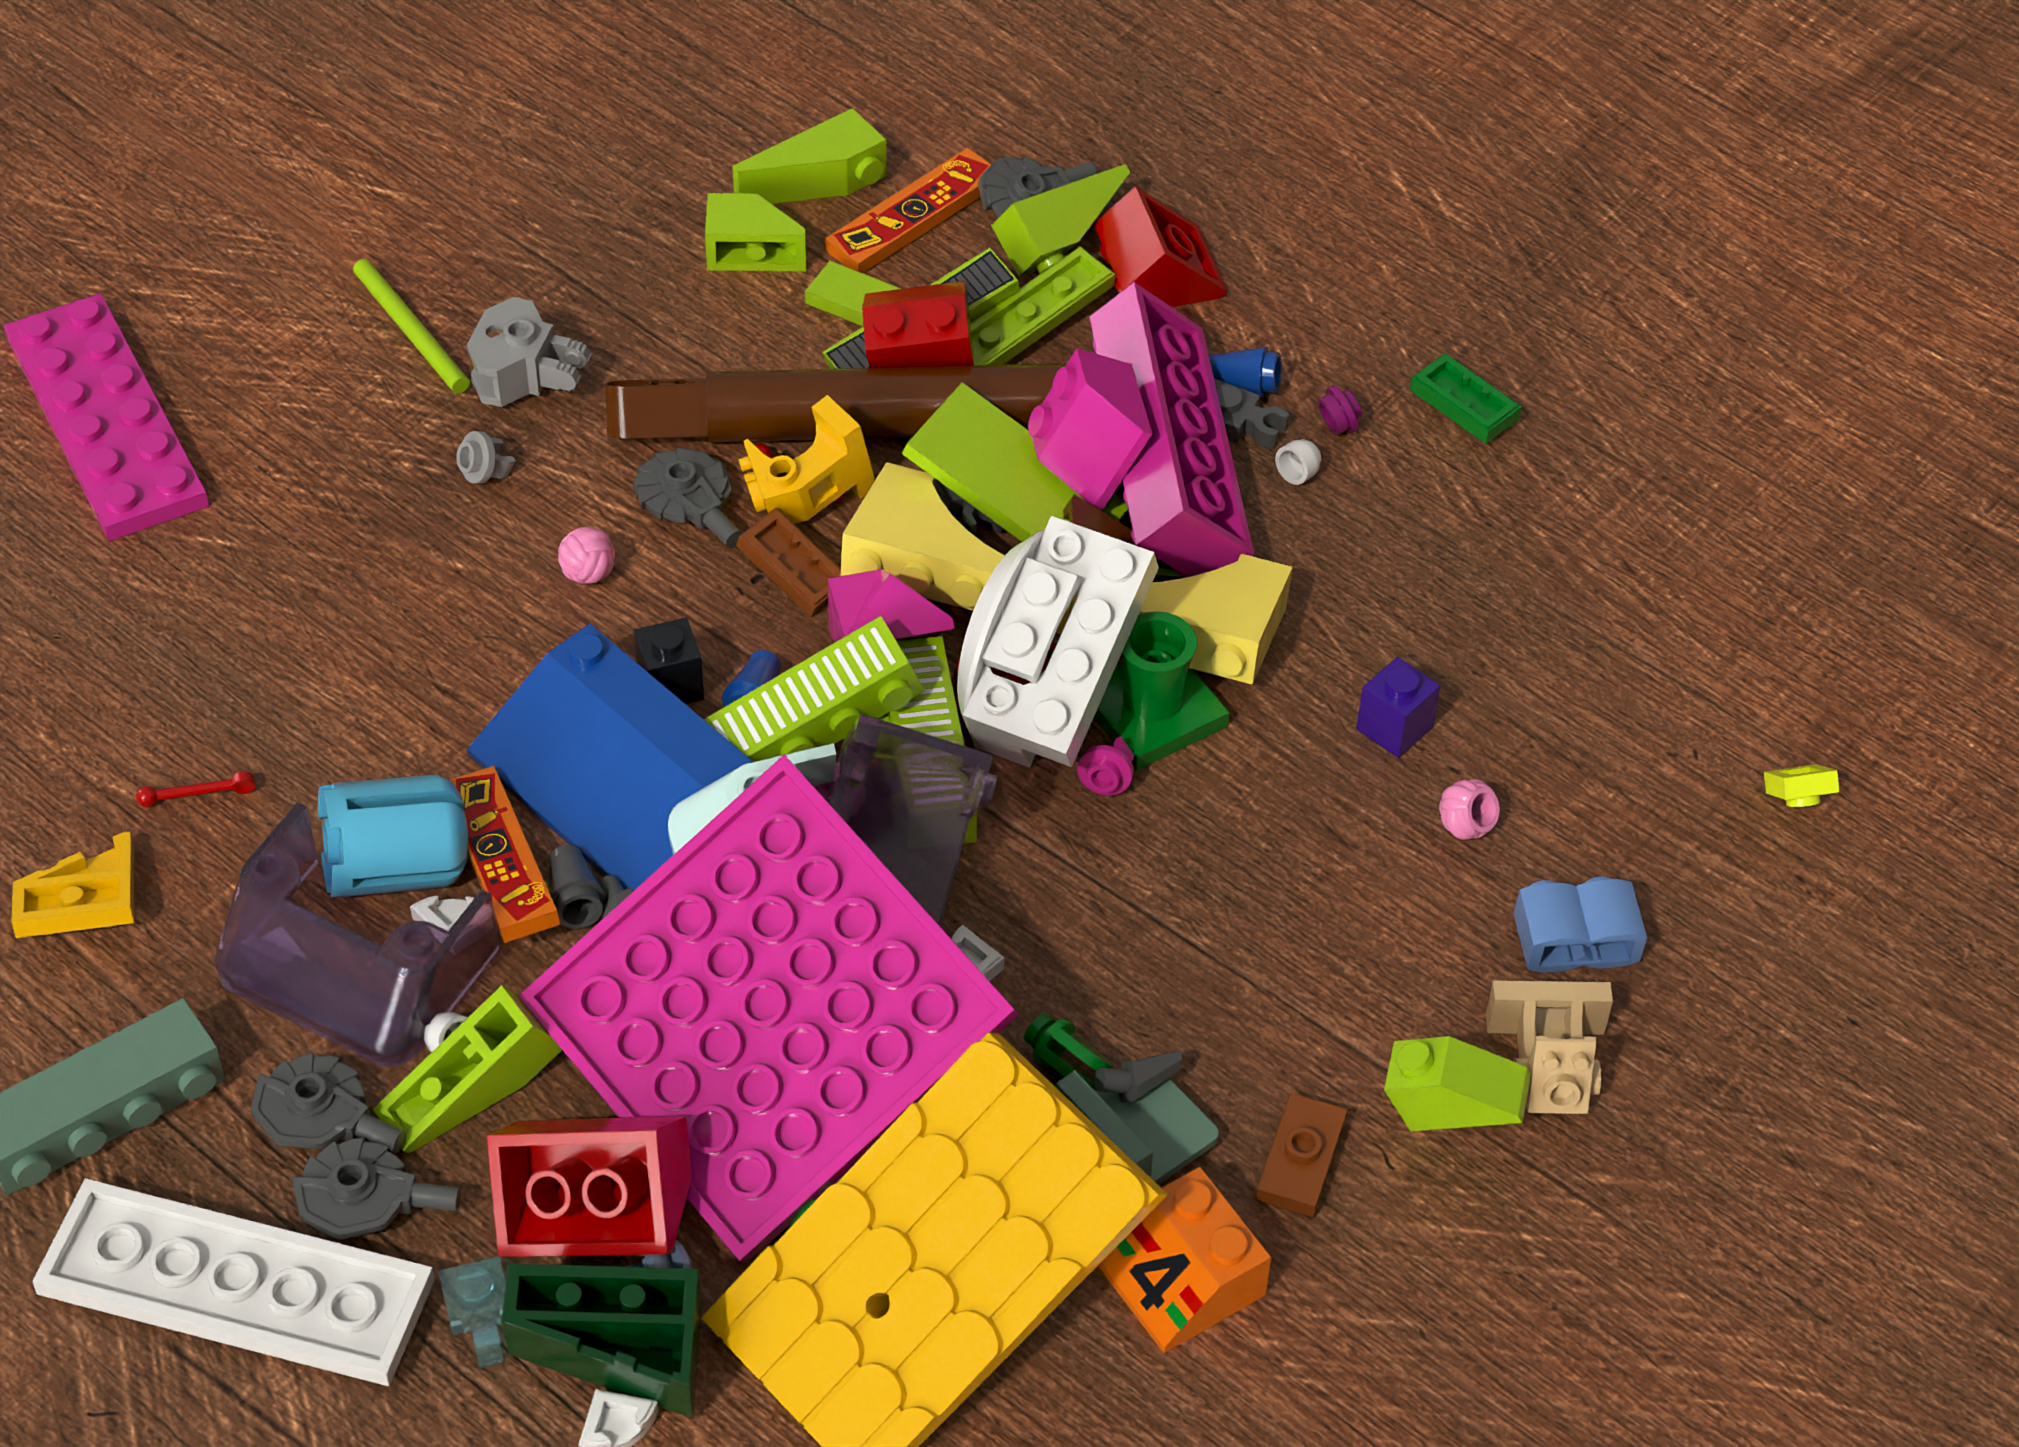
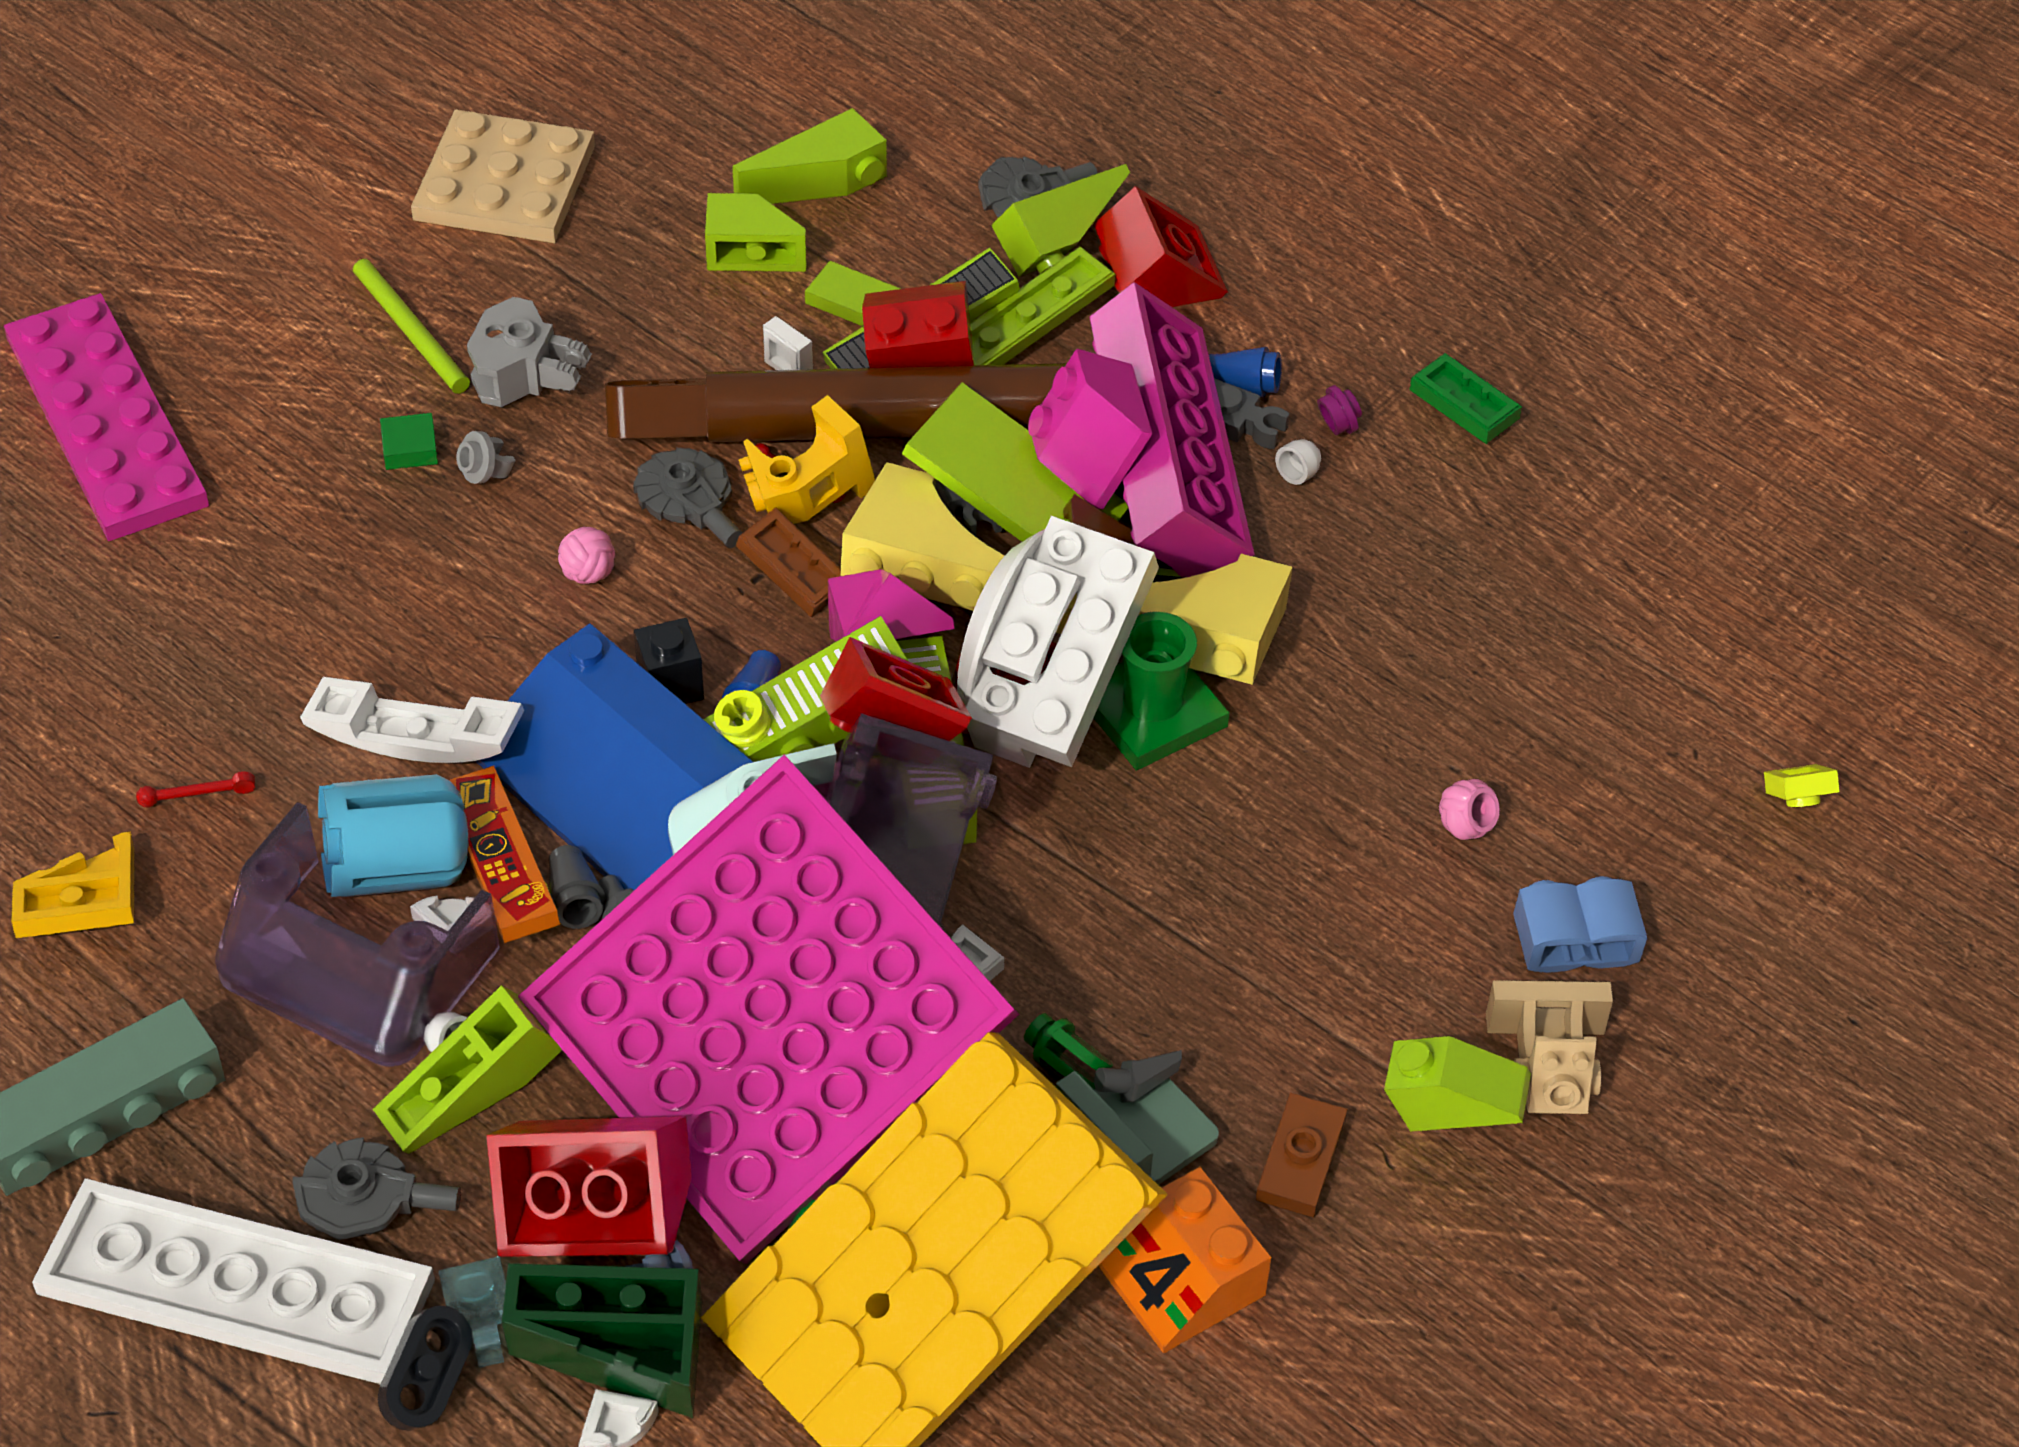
dark grey piece [251,1053,407,1154] -> none
tile [825,147,992,273] -> none
dark pink plate [1077,736,1134,796] -> none
dark purple brick [1356,656,1441,758] -> none
none -> white slope [300,677,524,763]
none -> black plate [378,1306,472,1431]
none -> green tile [380,413,438,470]
none -> tan plate [411,110,595,243]
none -> neon yellow bush [714,690,771,748]
none -> white tile [763,316,813,370]
none -> red slope [820,637,972,757]

